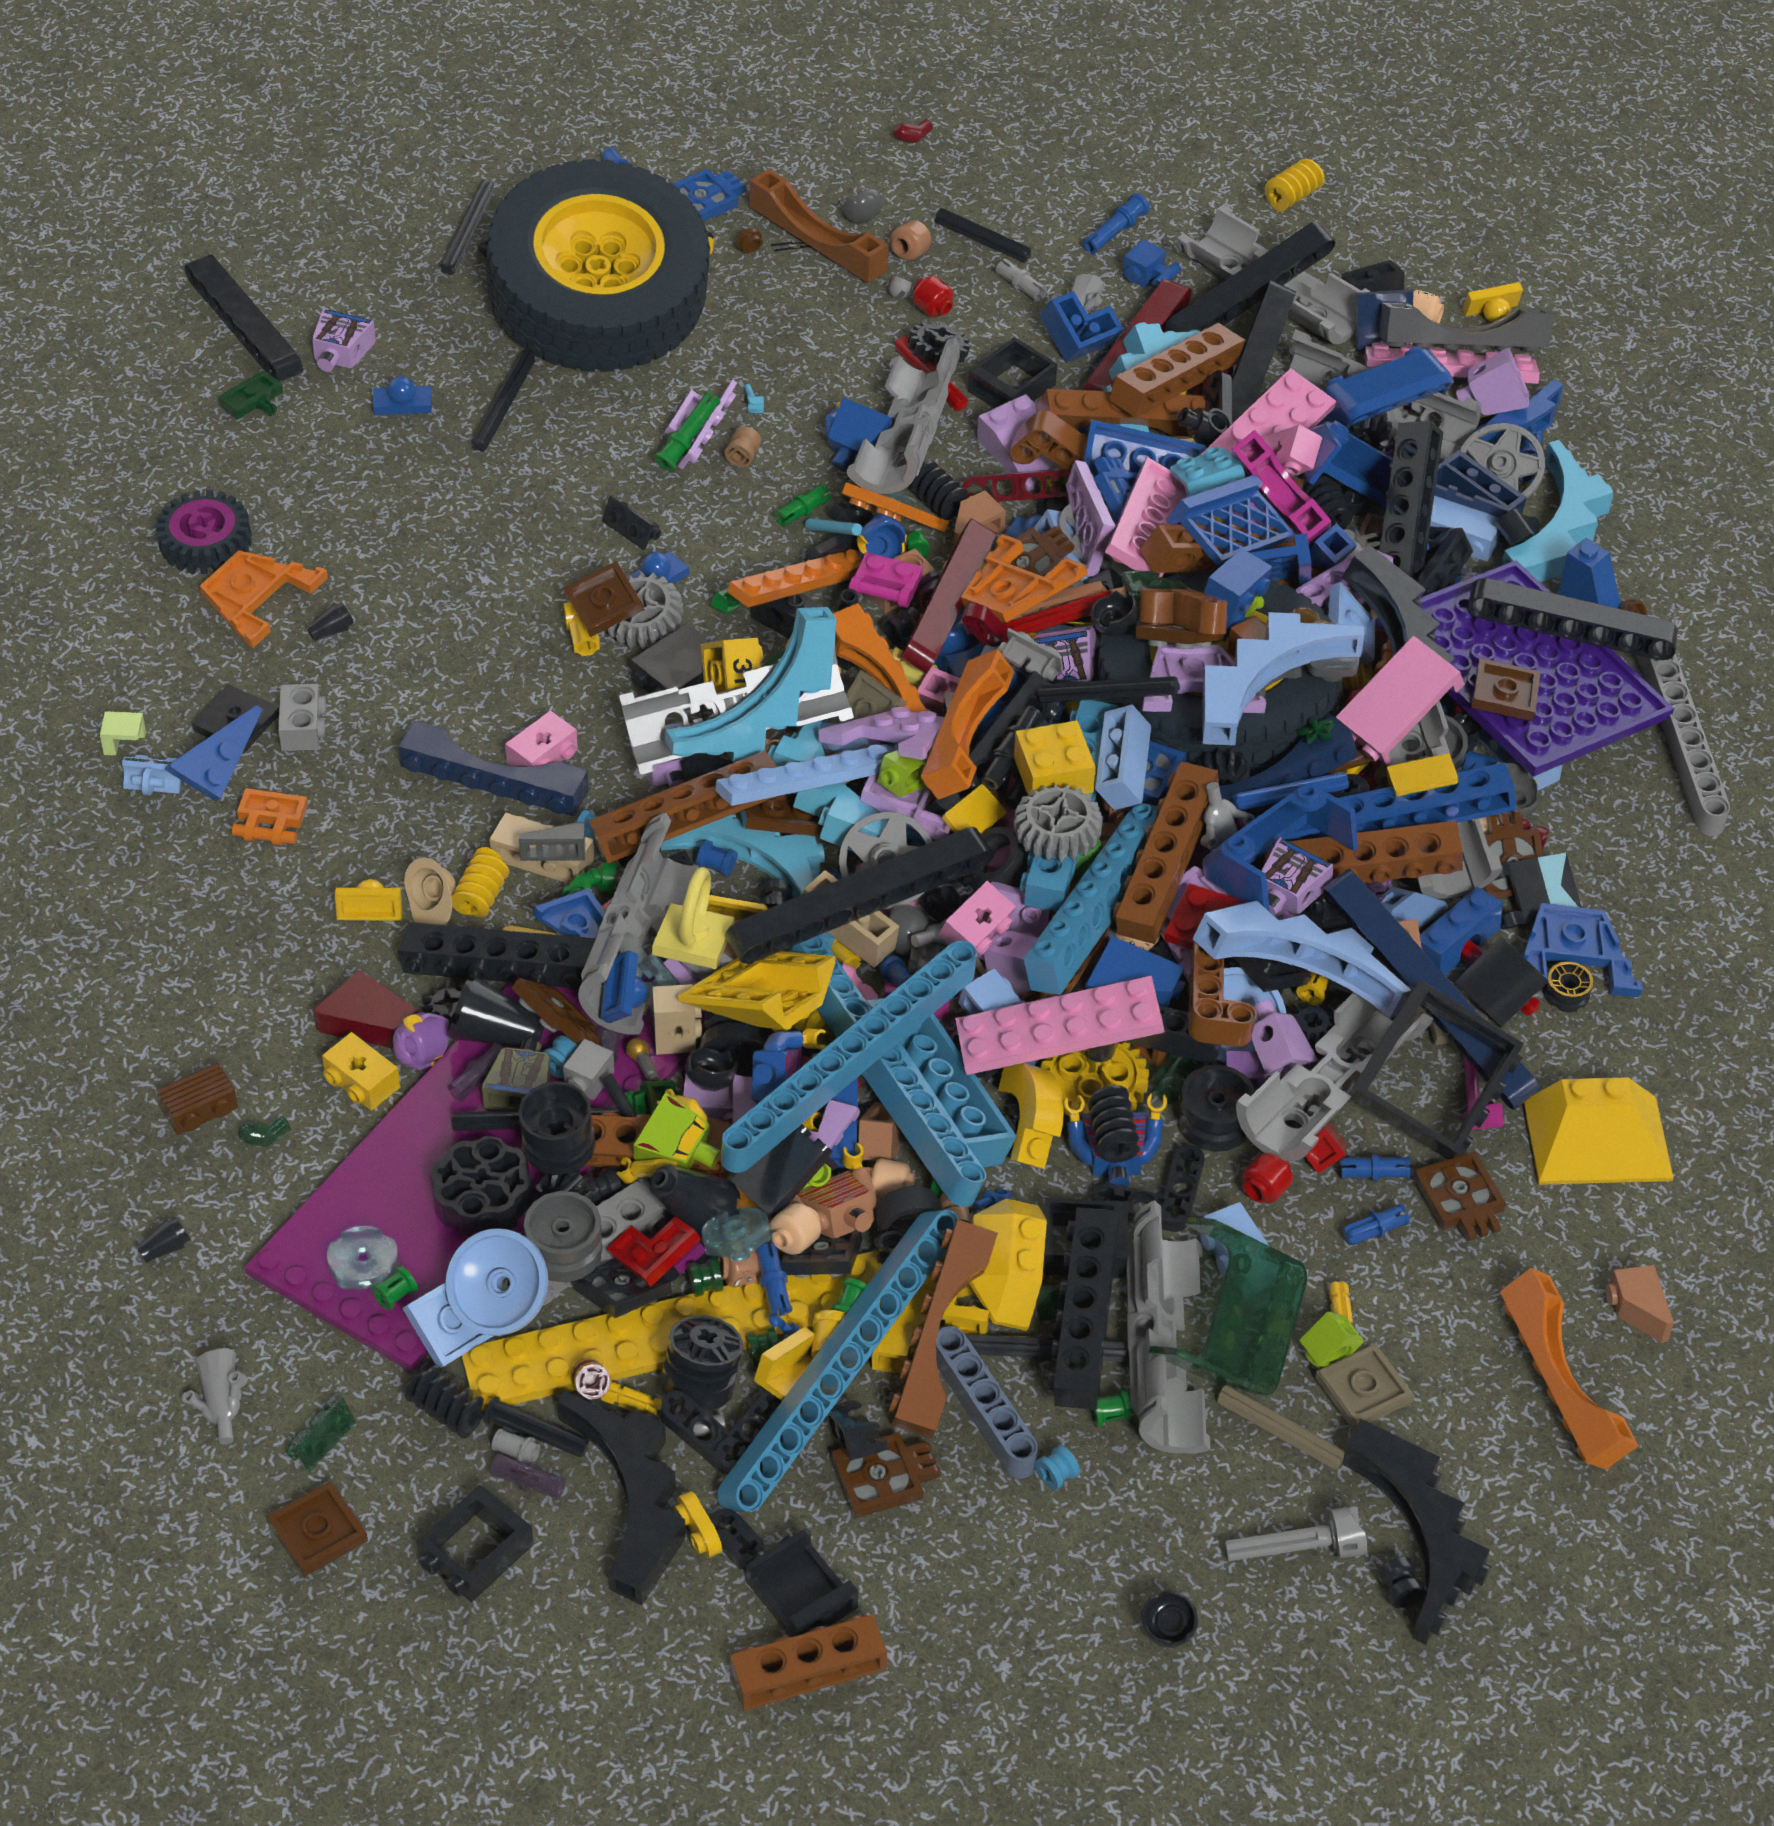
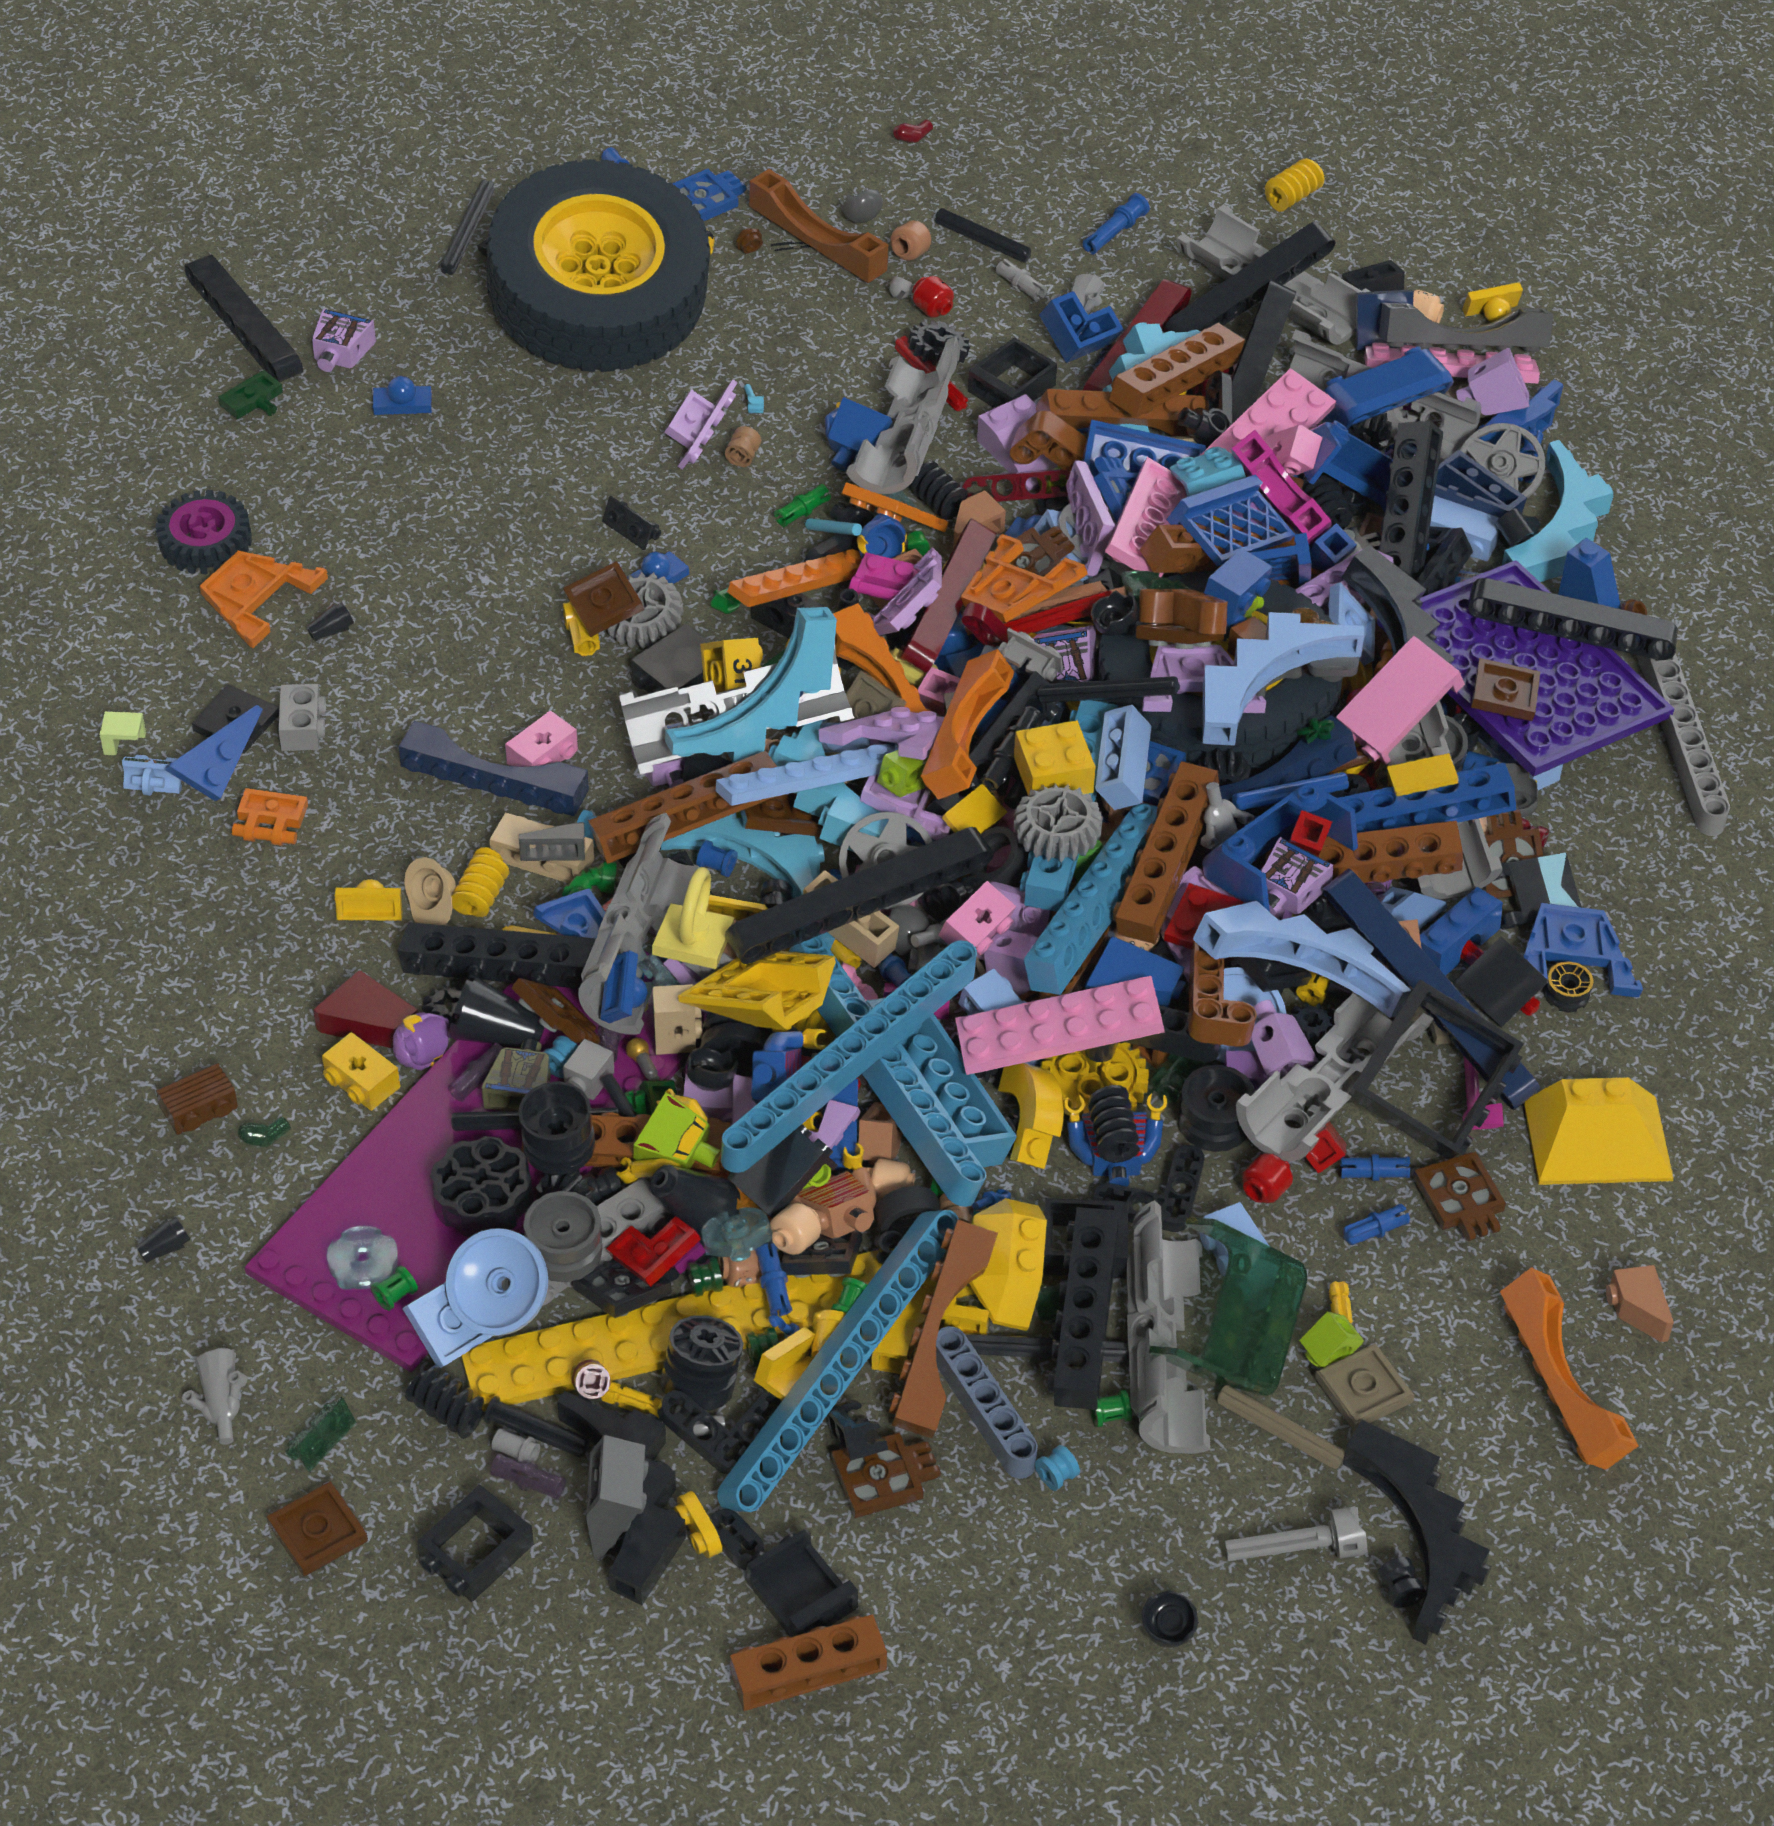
black axle [471,350,535,452] -> none
green pin [653,391,721,472] -> none
blue brick [1122,239,1181,288] -> none
none -> dark grey slope [586,1435,648,1560]
none -> lavender wing [868,547,942,635]
none -> red brick [1289,810,1332,857]

